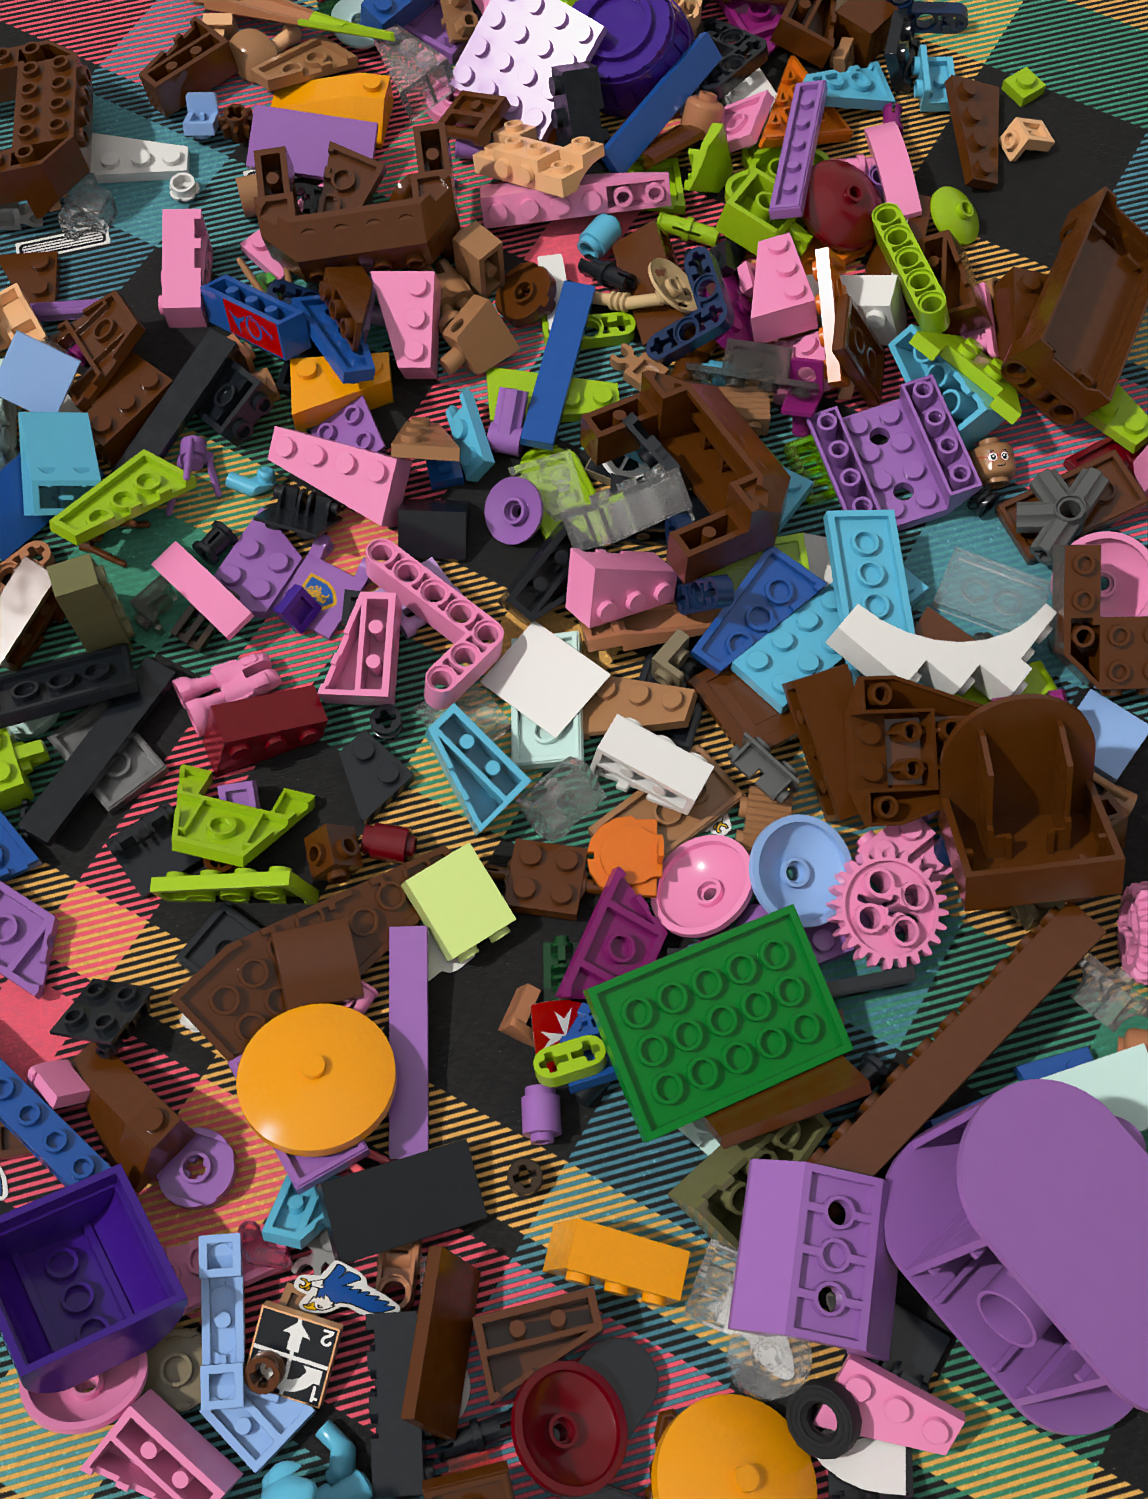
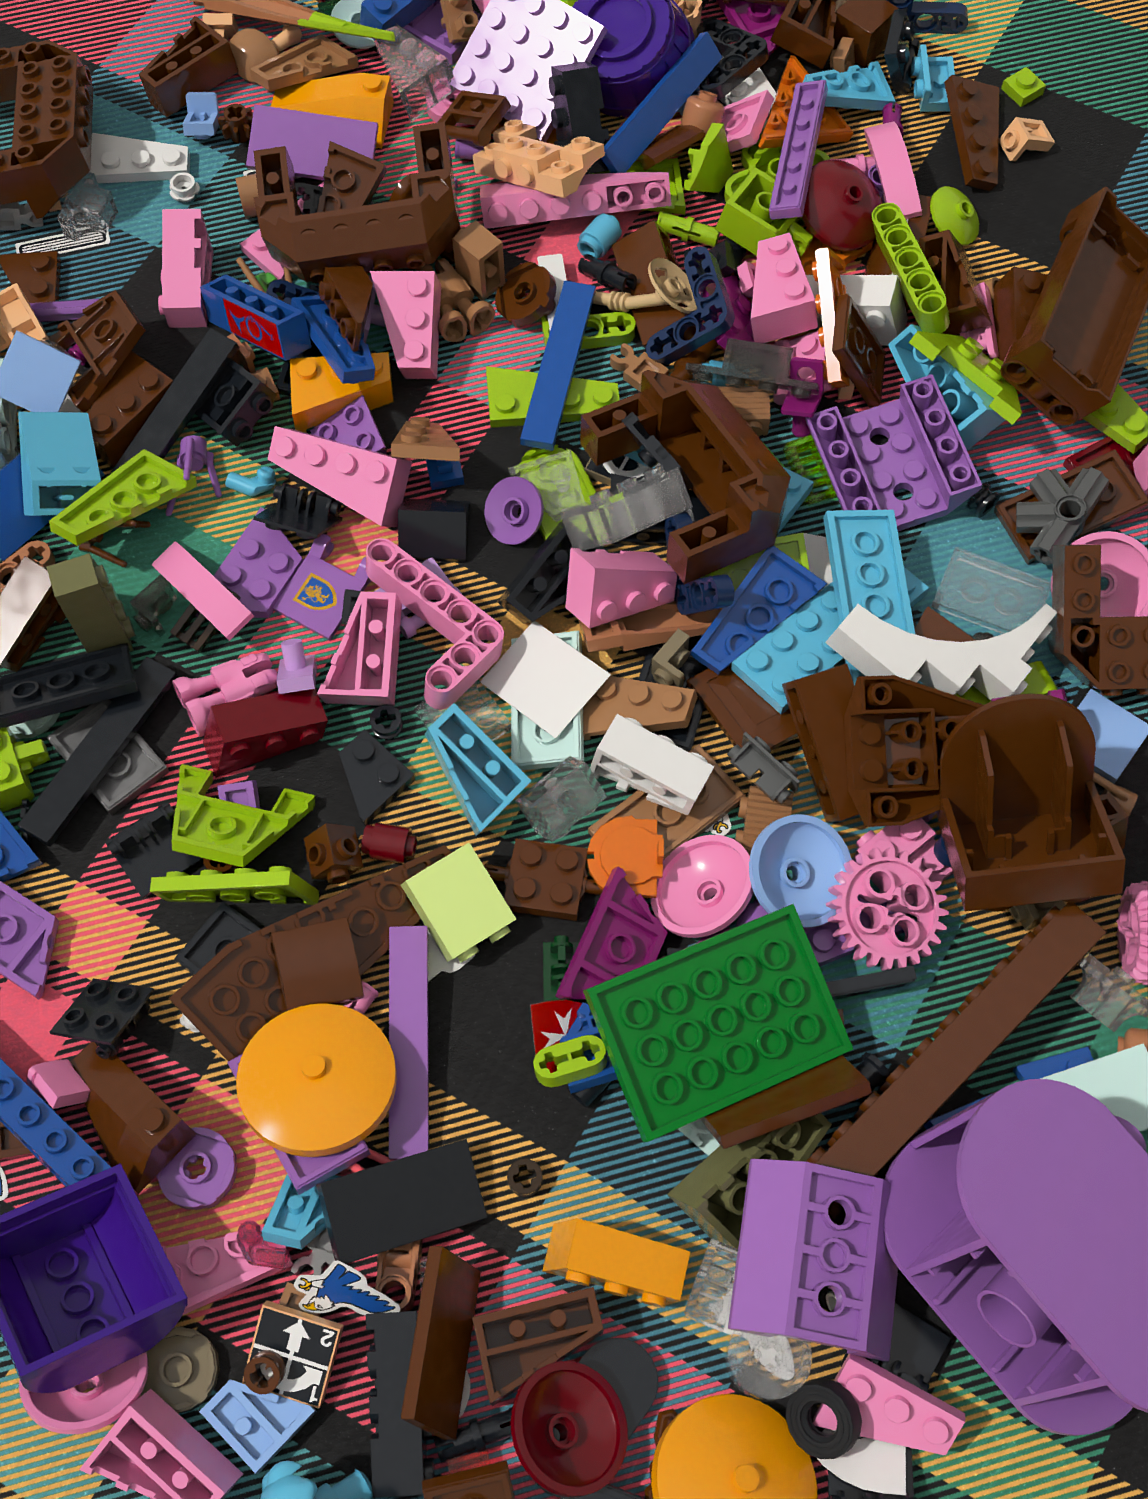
black bush [192,520,238,566] -> none
light blue slope [198,1233,245,1411] -> none
dark purple tile [272,584,322,634] -> none
medium azure arm [315,1419,356,1487] -> none
medium nougat torso [439,294,521,375] -> none
medium azure hinge [446,389,495,482] -> none
medium lavender piece [487,387,529,457] -> none
nougat tile [498,983,541,1048] -> none
medium lavender brick [521,1084,562,1145] -> none
medium nougat head [969,437,1017,490] -> none
none -> lavender tile [276,639,317,694]

